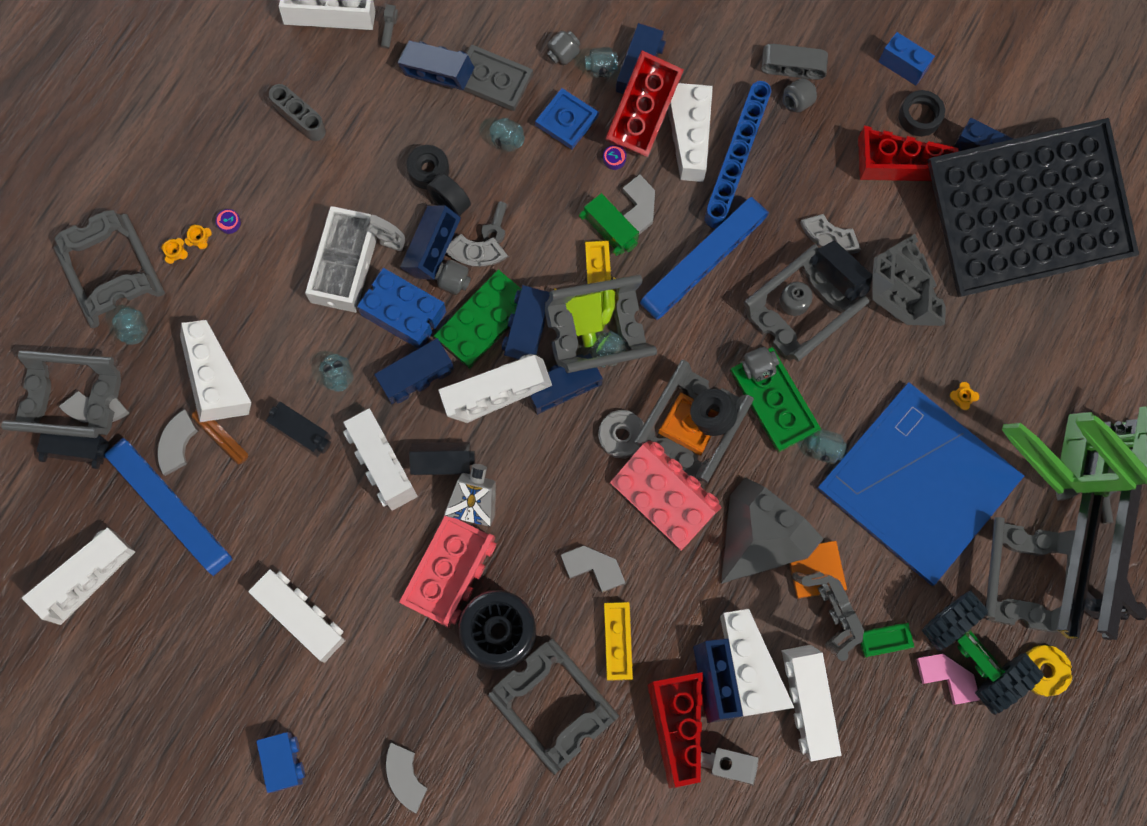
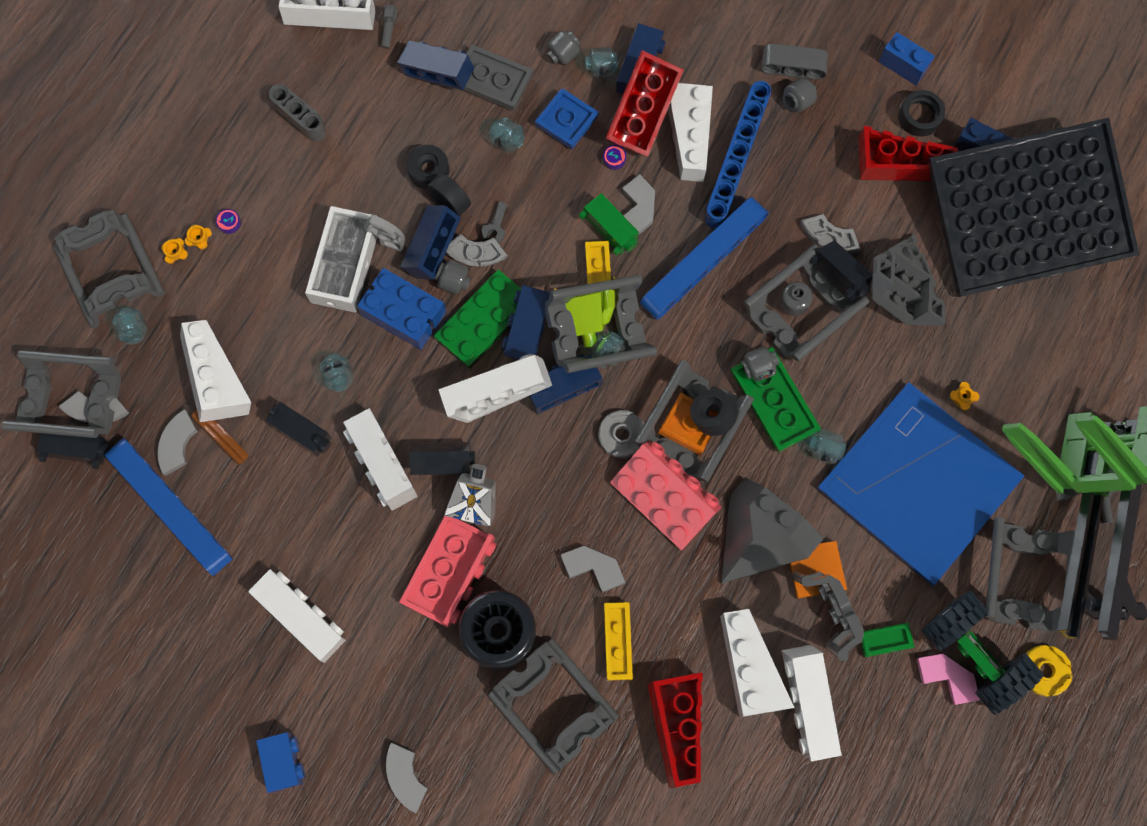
white wedge [22,528,135,625] -> none
dark blue brick [374,338,454,405] -> none
dark blue brick [693,639,743,723] -> none
light grey torso [701,748,759,786] -> none

